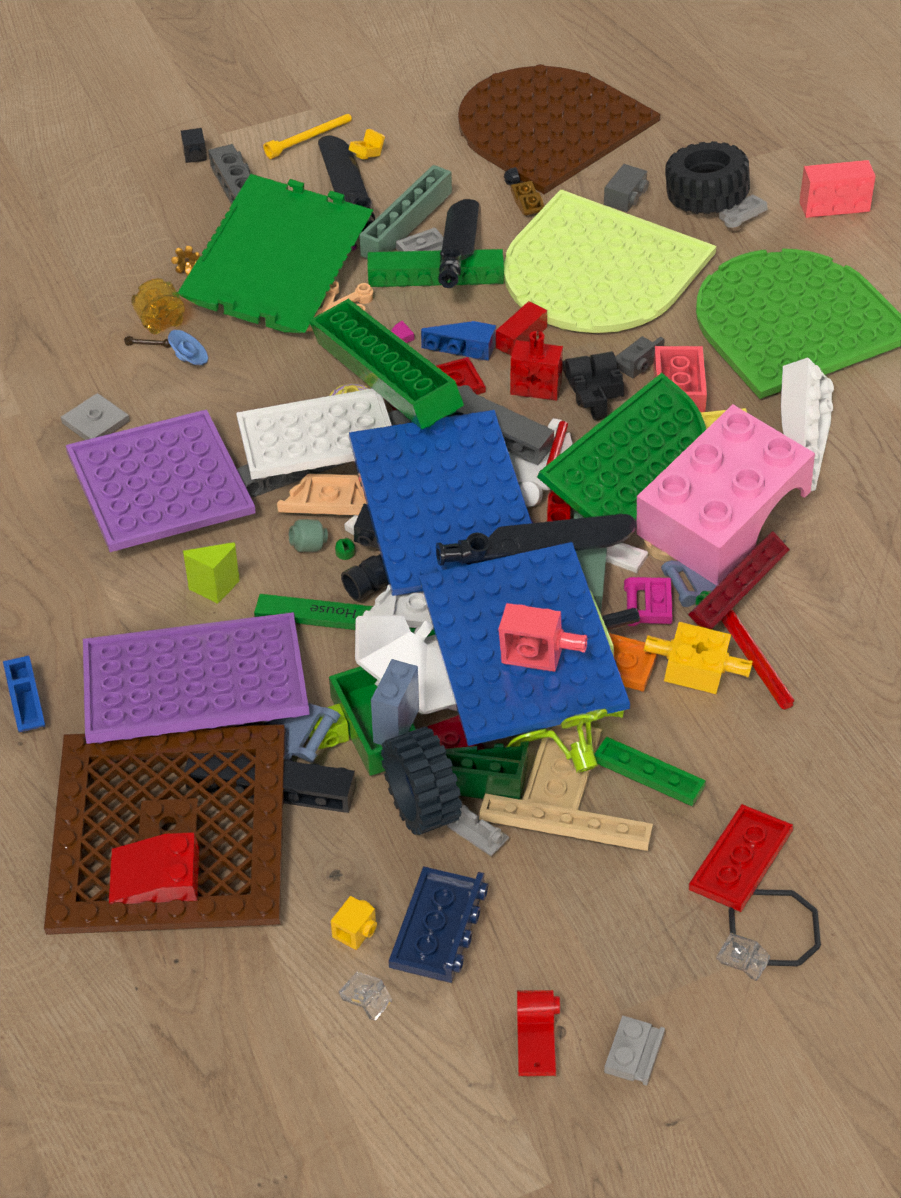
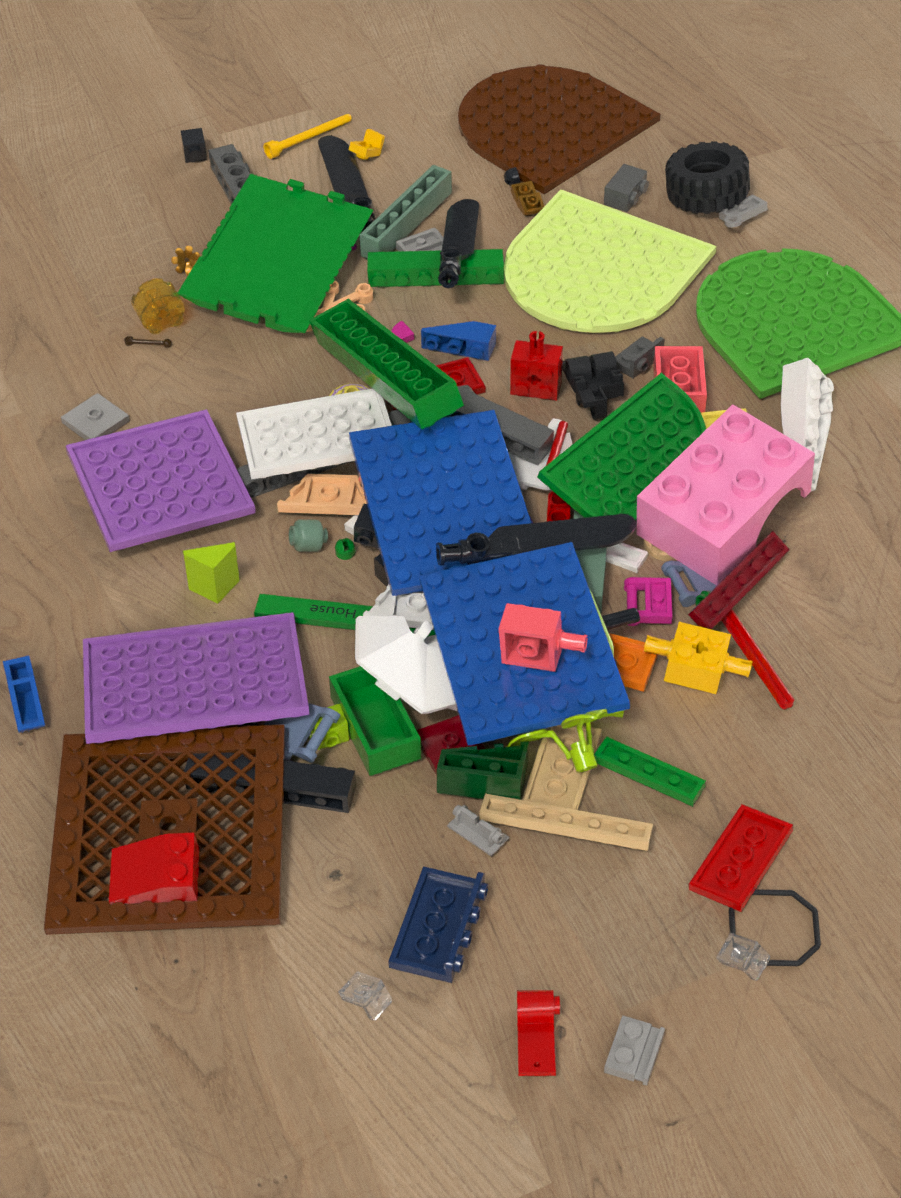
medium blue dish [168,330,208,366] -> none
yellow brick [331,896,377,950] -> none
black wheel [341,555,389,602] -> none
sand blue brick [371,659,419,745] -> none
black wheel [381,727,462,835] -> none
red brick [496,301,547,356] -> none
white tile [520,482,543,507] -> none
coral brick [799,160,876,218] -> none

